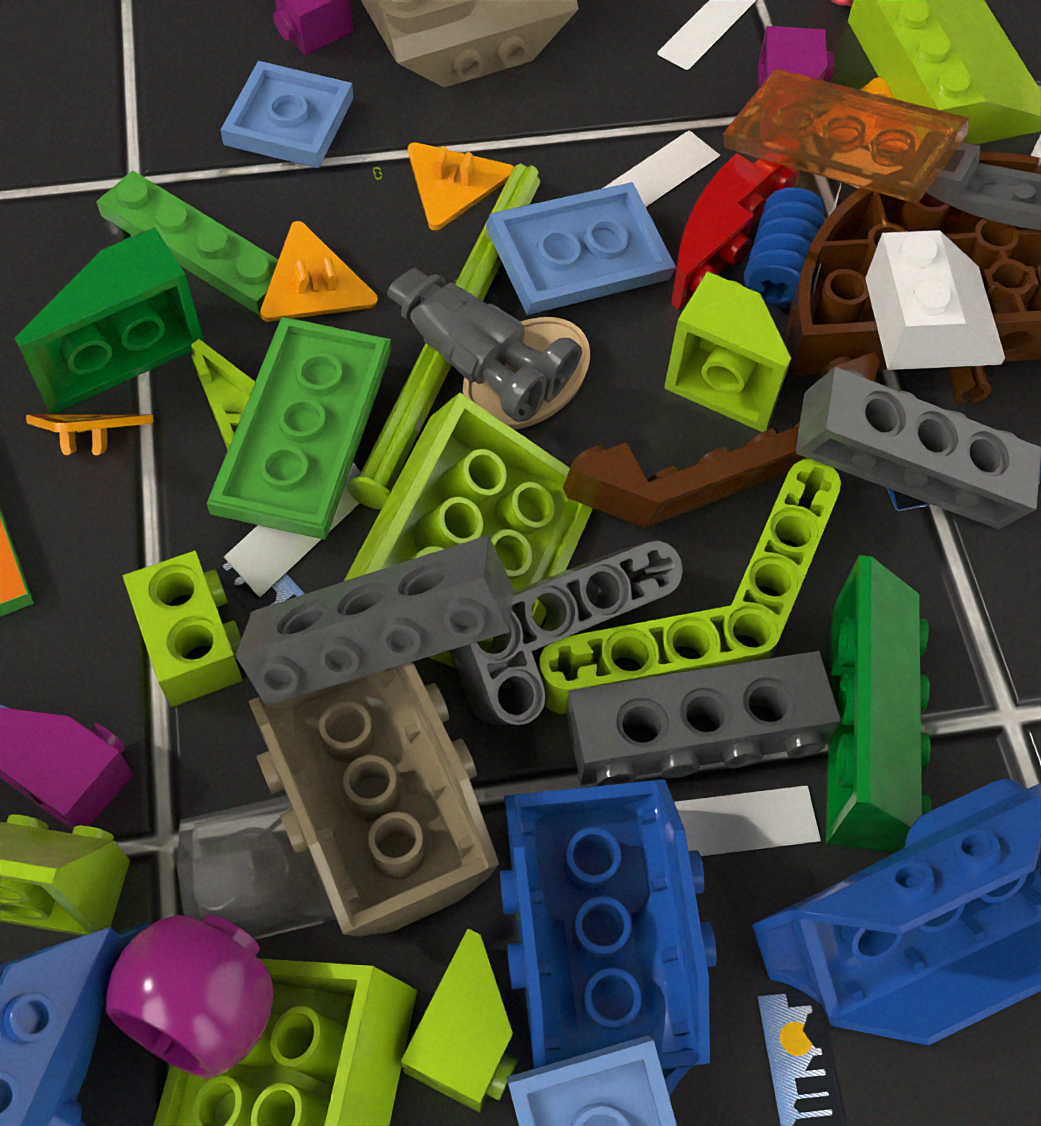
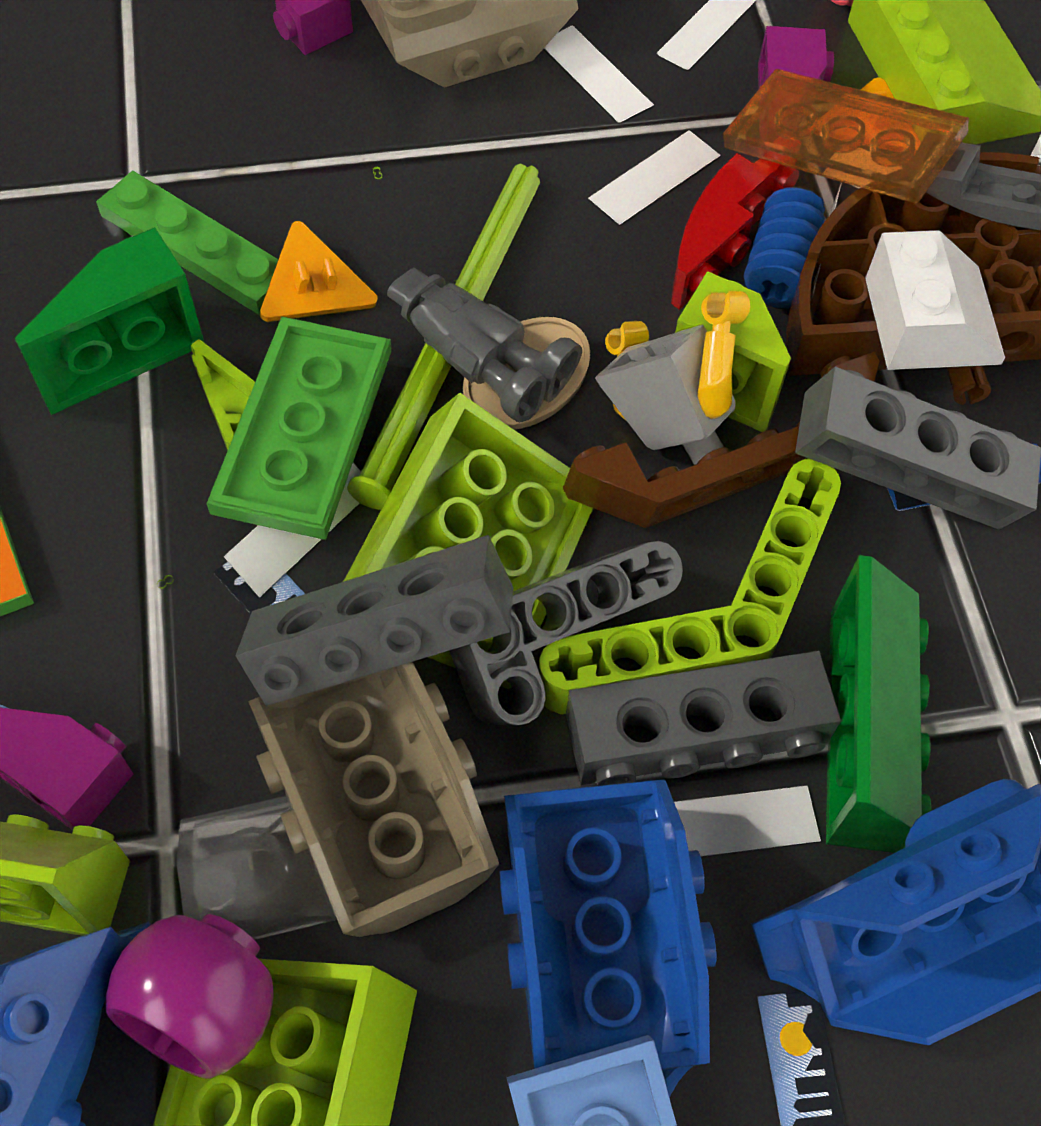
light orange piece [26,414,153,455] -> none
lime brick [122,551,243,707] -> none
medium blue plate [220,61,353,168] -> none
lime slope [401,928,519,1113] -> none
light orange piece [408,142,514,231] -> none
medium blue plate [486,182,676,315] -> none
none -> white sticker [544,25,654,123]
none -> light grey torso [595,291,750,465]

